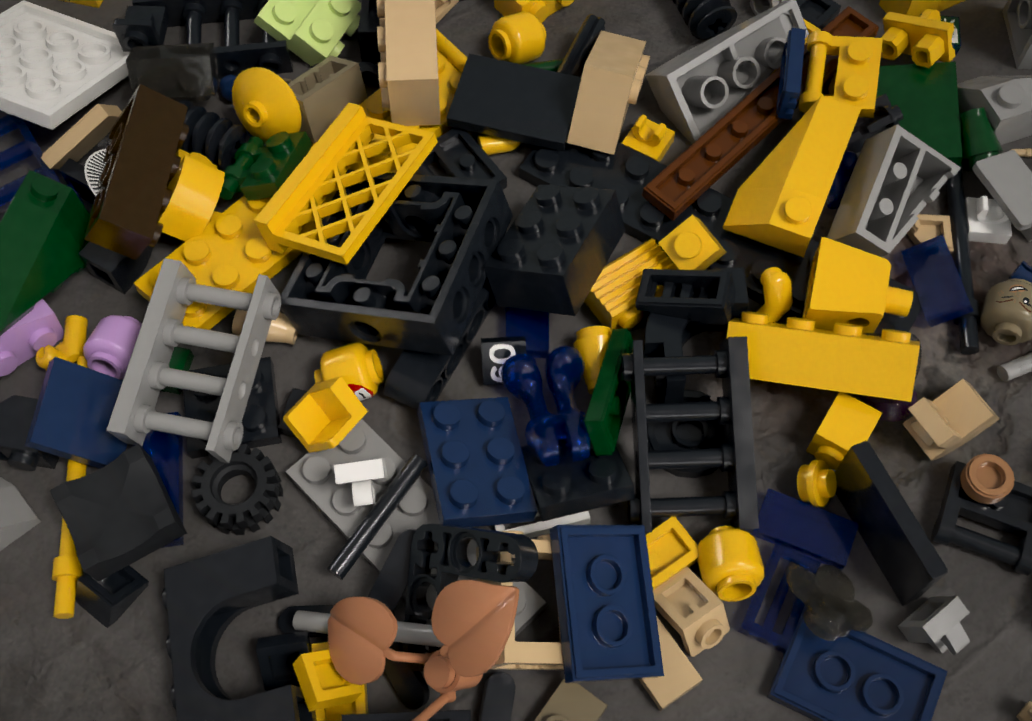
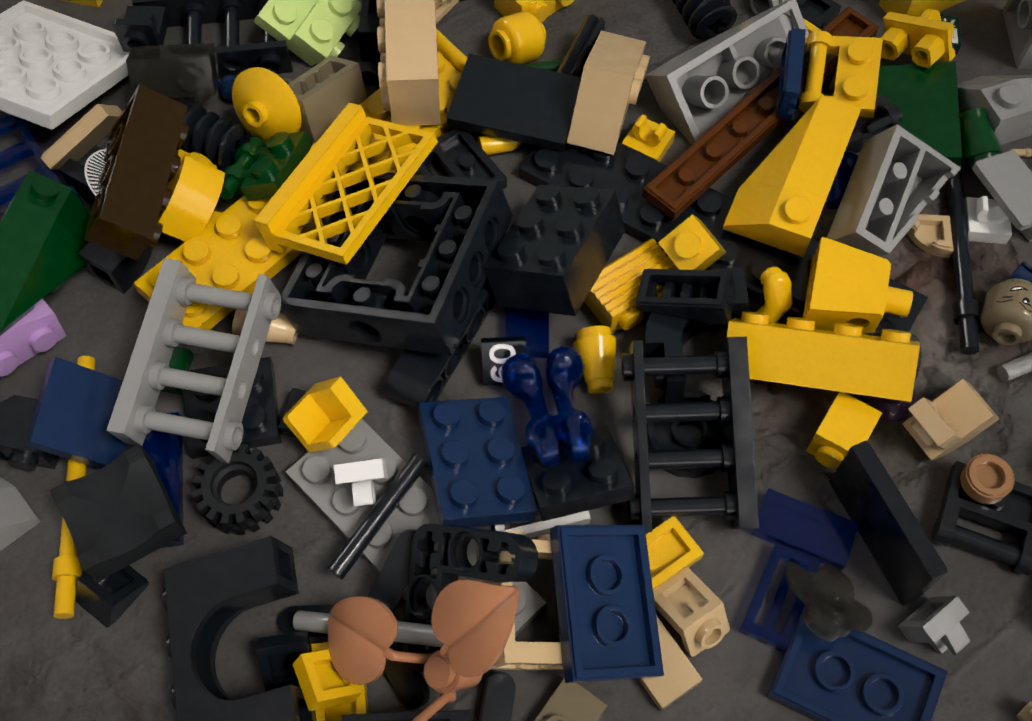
yellow arm [36,315,88,371] -> none
lavender head [83,315,142,380] -> none
yellow head [314,342,384,401] -> none
dark green tile [584,328,633,456] -> none
yellow head [697,525,765,602] -> none
yellow plate [797,460,837,507] -> none
clear blue tile [901,234,974,327] -> none

